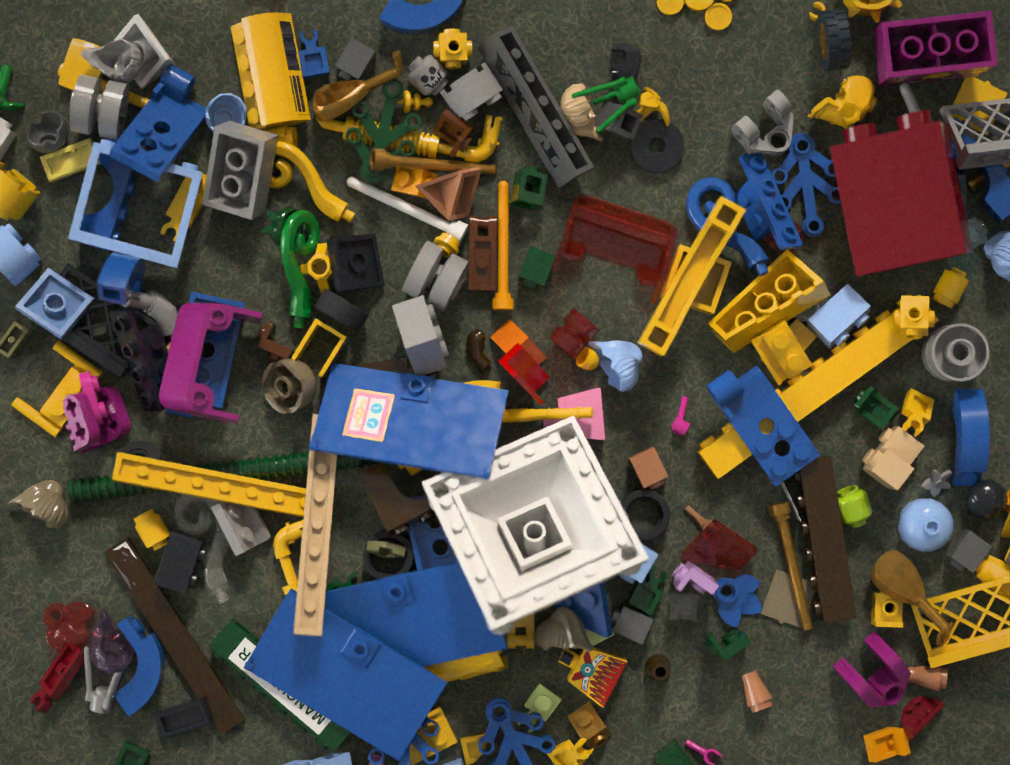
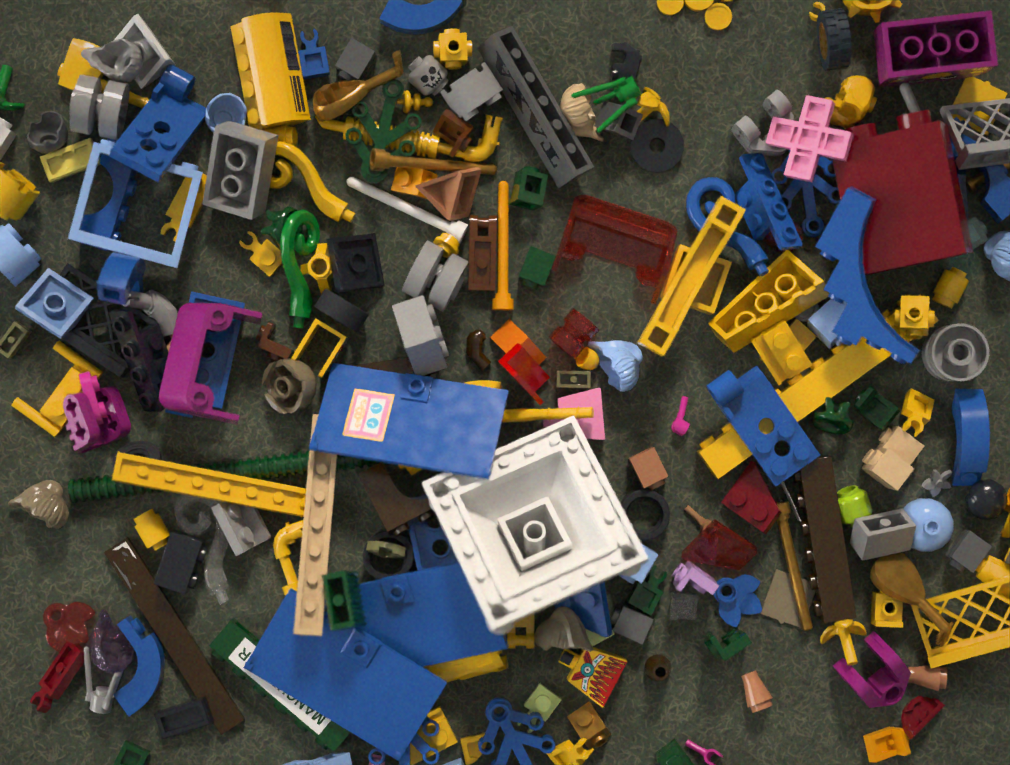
none -> yellow plate [239,231,282,277]
none -> dark green brick [322,570,367,631]
none -> olive piece [556,370,591,388]
none -> dark red wing [721,461,782,535]
none -> bright pink plate [766,95,854,182]
none -> dark green piece [812,397,854,434]
none -> blue arch [815,187,920,364]
none -> yellow plant [820,619,866,666]
none -> light grey brick [850,508,916,561]

